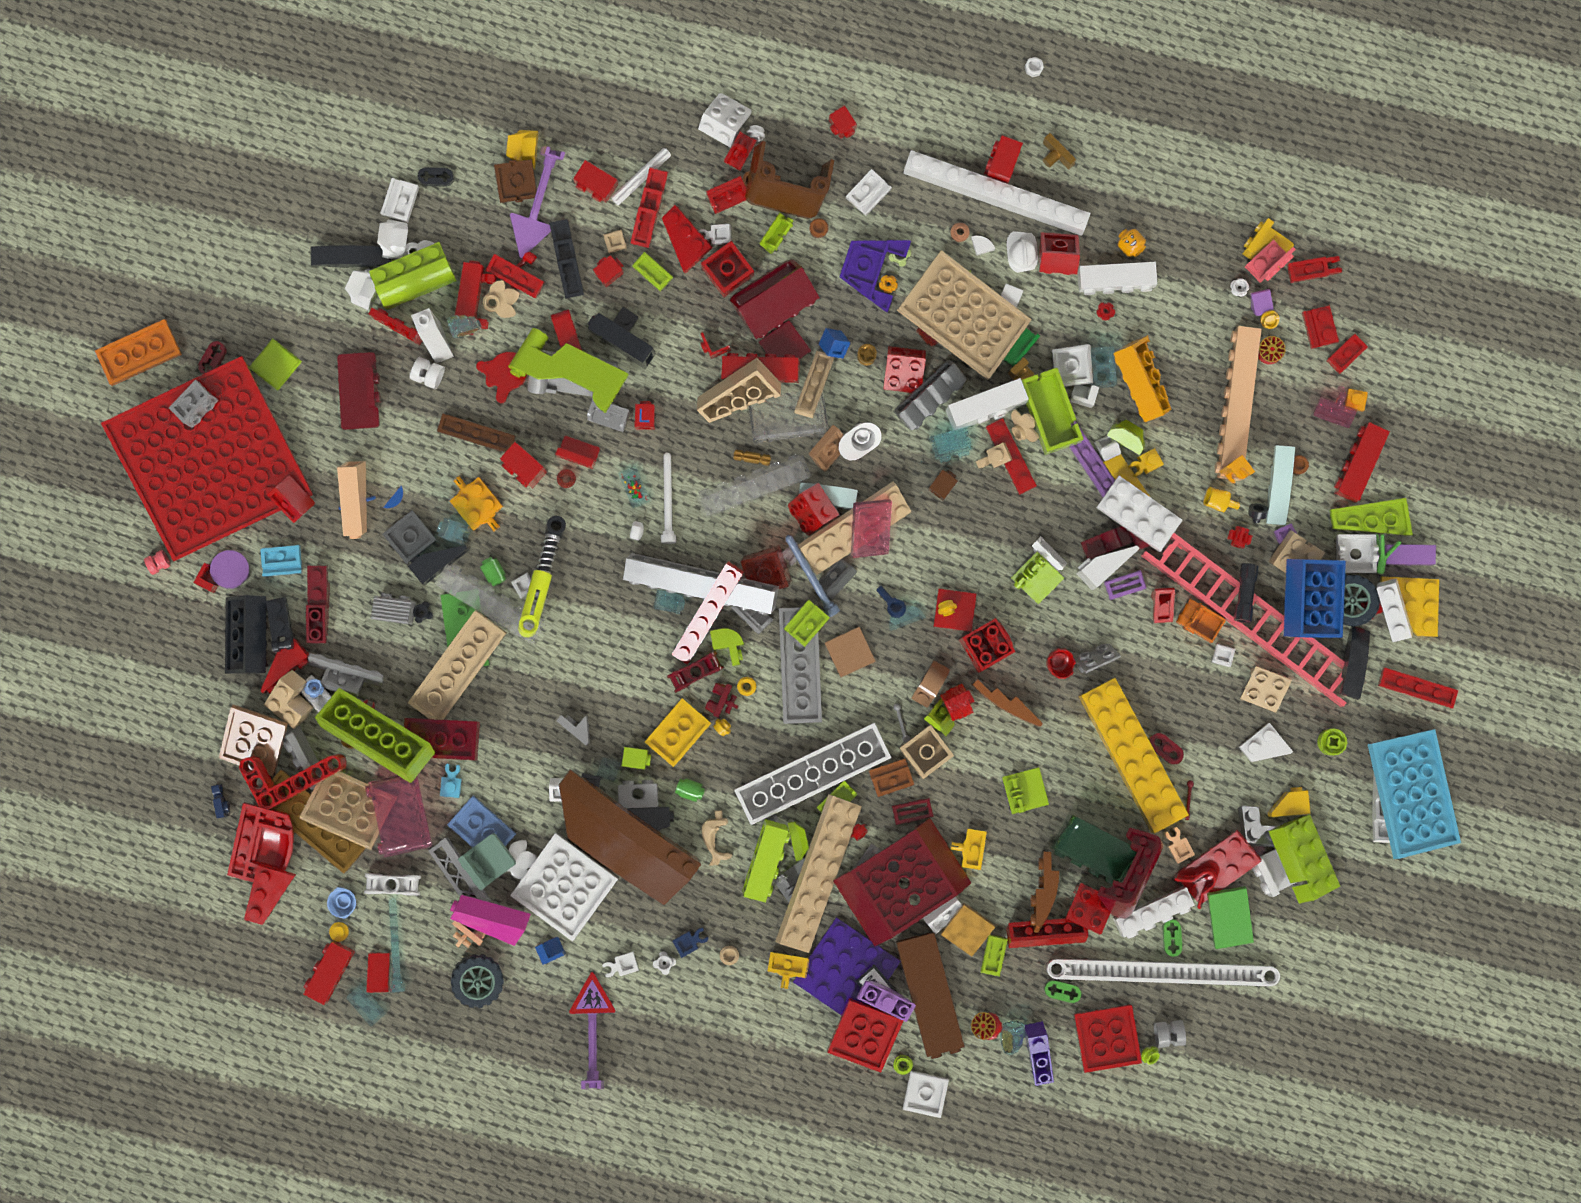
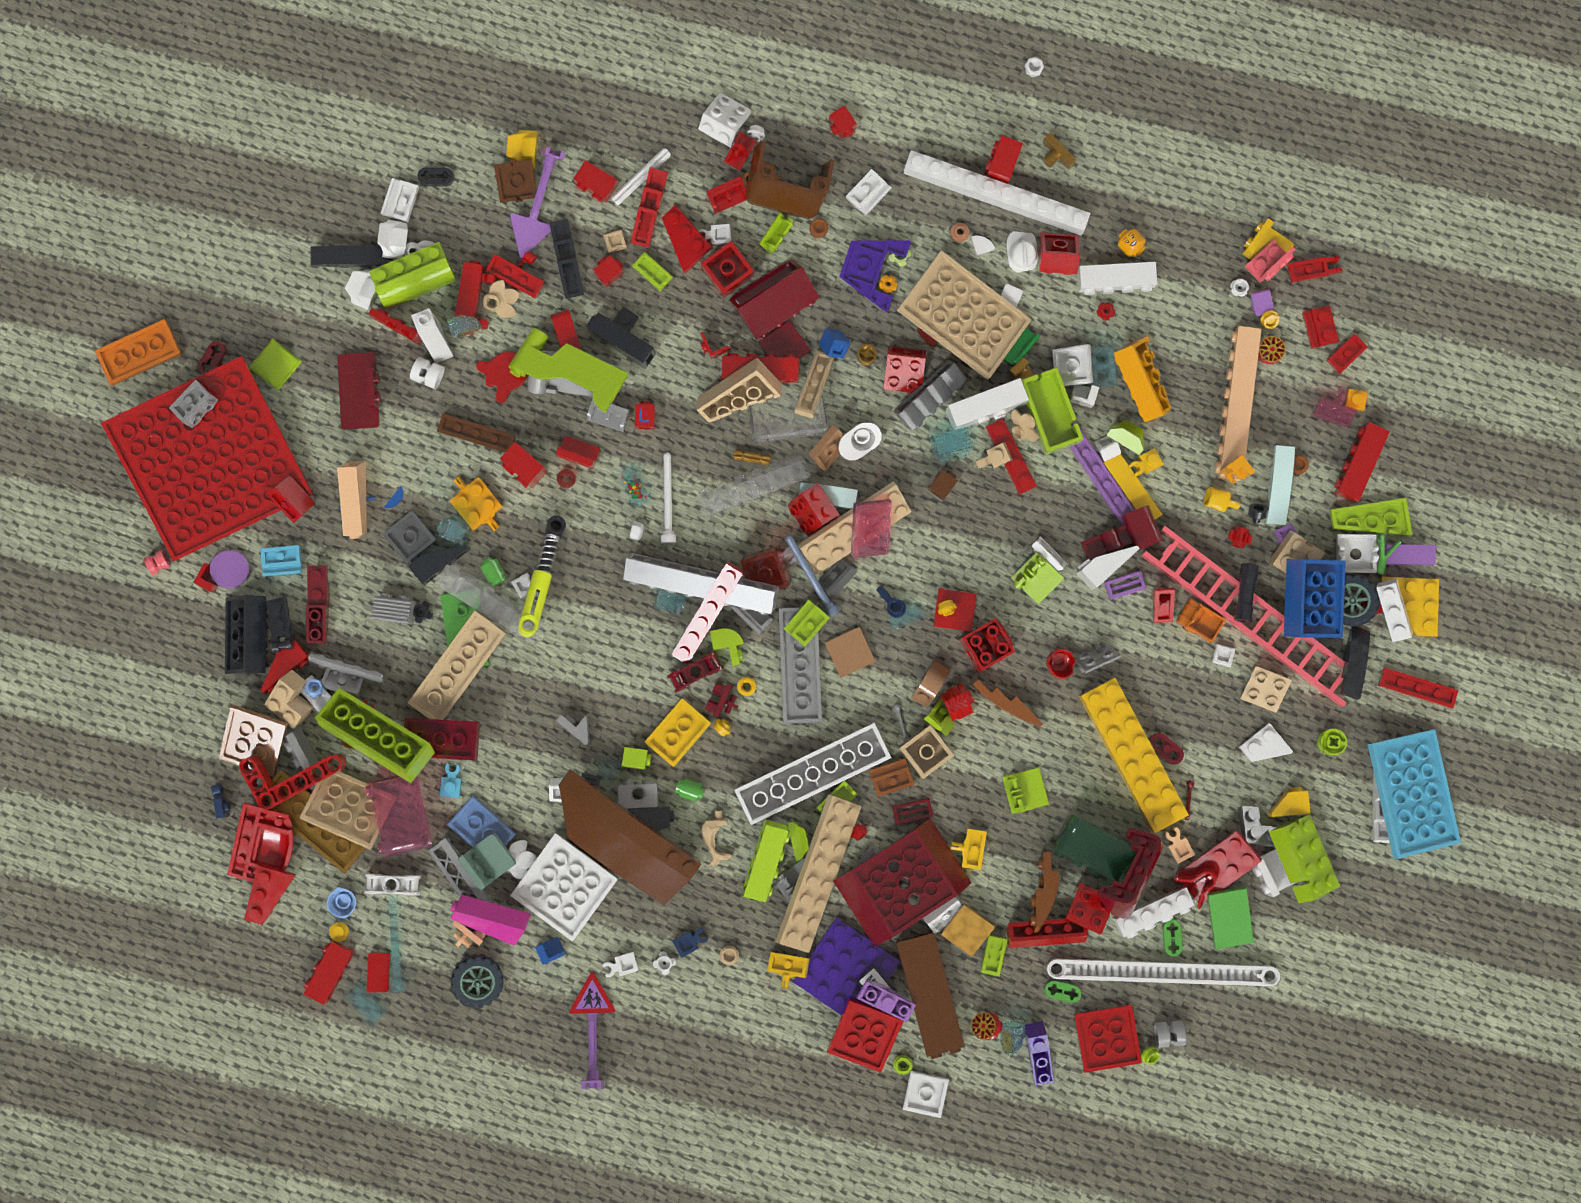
white plate [1096,476,1182,552] -> none

